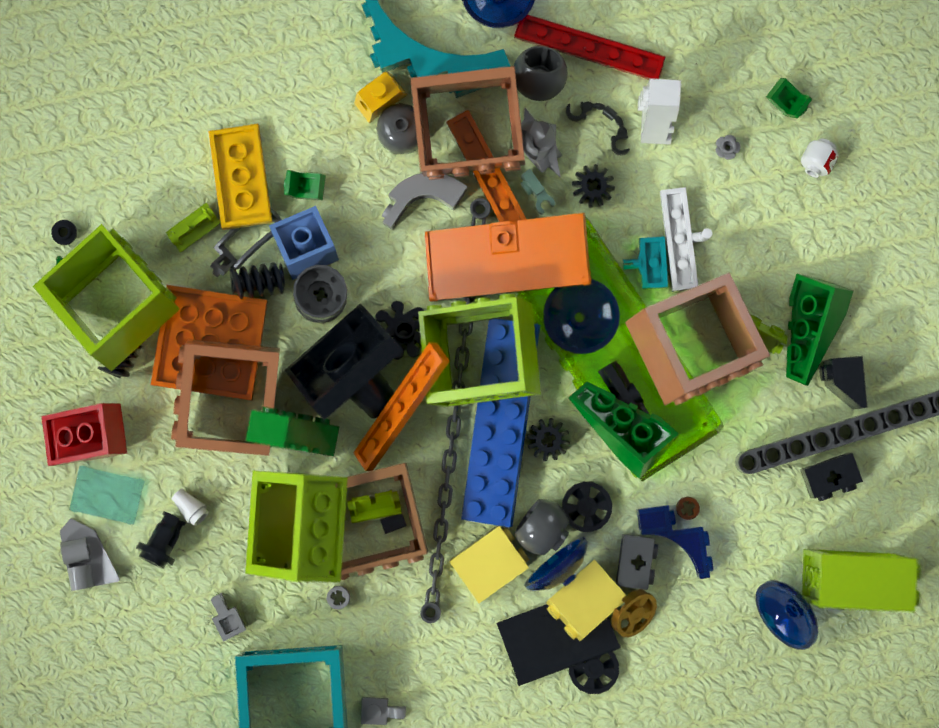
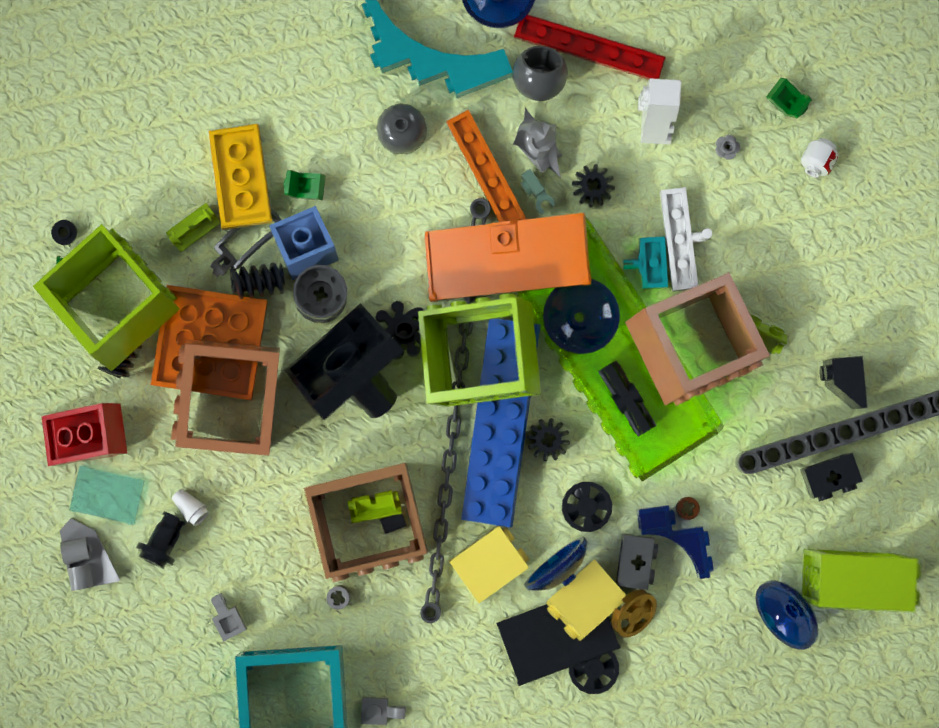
lime window [245,470,348,582] -> none
green wedge [246,407,340,456] -> none
orange plate [353,342,450,471] -> none
yellow torso [354,71,407,123] -> none
light grey arch [382,173,468,230] -> none
nougat window [410,66,525,180] -> none
dark grey wheel [515,499,569,555] -> none
pearl dark grey piece [566,101,630,155] -> none
green wedge [569,382,679,479] -> none
green wedge [786,274,854,386] -> none

